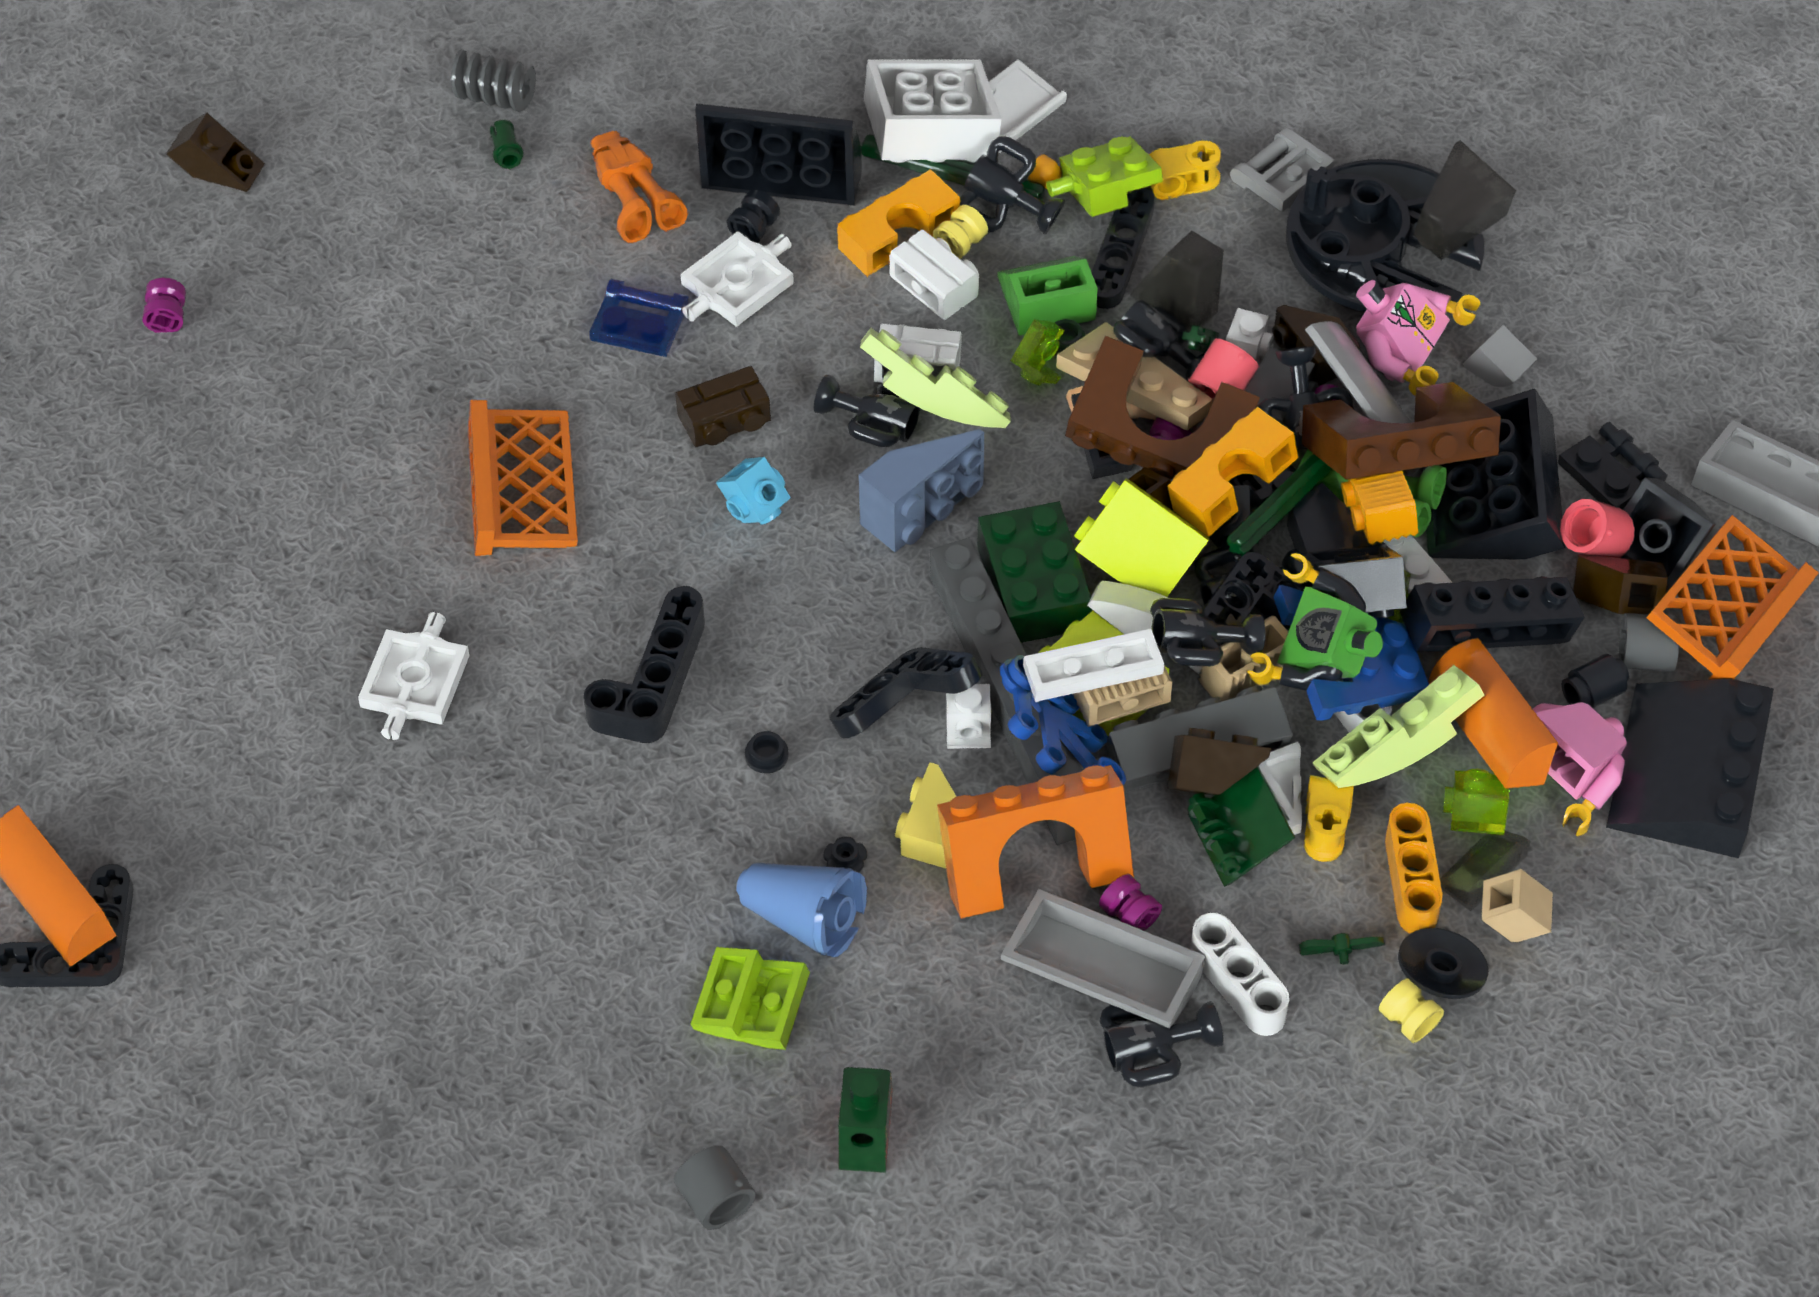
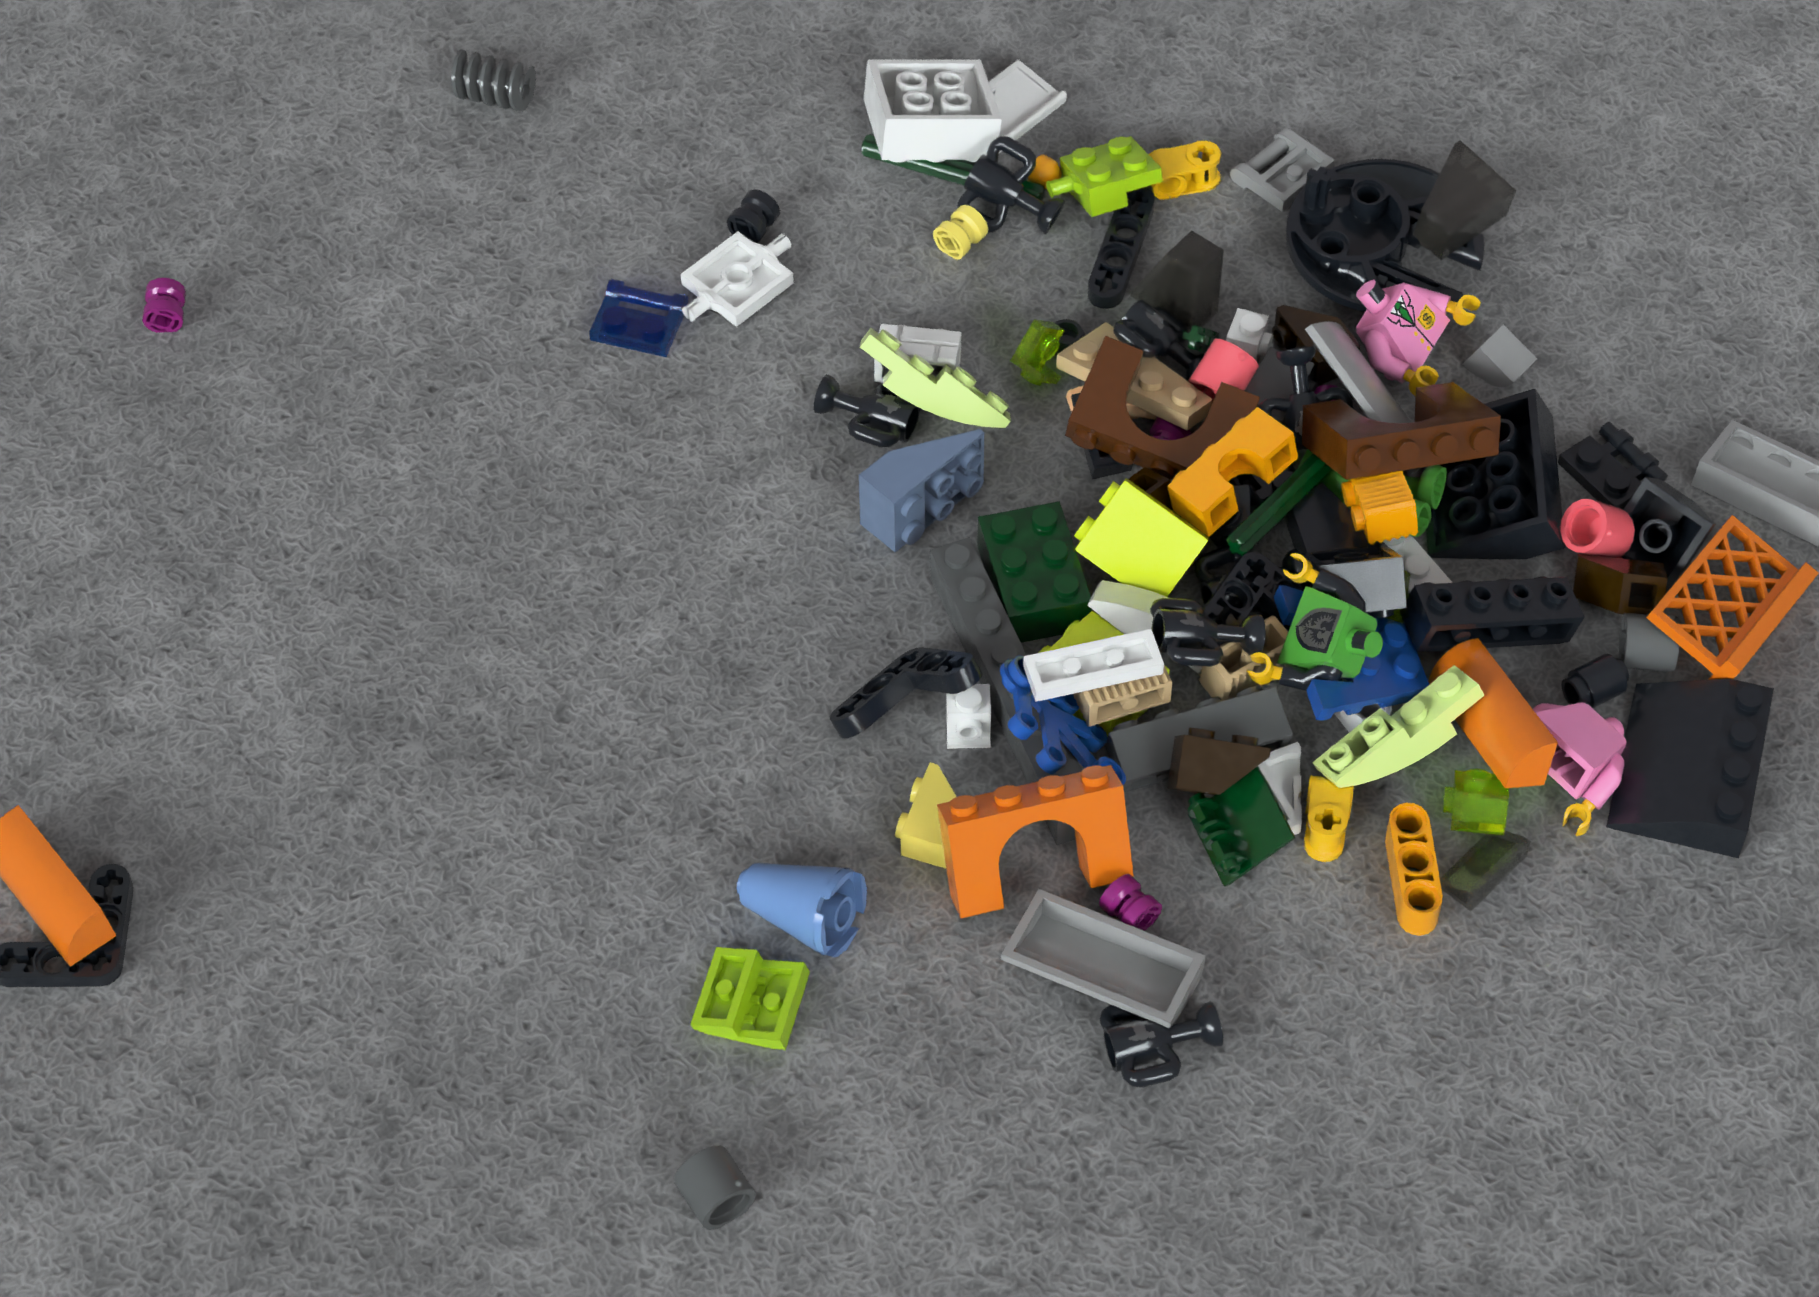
dark brown slope [166,112,265,192] -> none
white plate [358,612,470,740] -> none
orange fence [468,400,578,556] -> none
dark green pin [490,120,524,169] -> none
black beam [583,586,705,743] -> none
orange piece [591,131,688,243] -> none
dark brown brick [675,365,771,448] -> none
black slope [695,103,862,206] -> none
medium azure brick [716,457,791,525] -> none
black plate [745,731,789,774] -> none
black plate [823,837,868,873] -> none
light orange arch [837,169,960,276] -> none
dark green torso [838,1067,893,1173] -> none
white brick [889,229,979,320] -> none
bright green slope [997,256,1098,336] -> none
white beam [1190,913,1289,1036] -> none
dark green piece [1298,933,1385,965] -> none
light yellow wheel [1379,978,1444,1043] -> none
black dish [1398,928,1489,999] -> none
tan brick [1482,869,1553,942] -> none

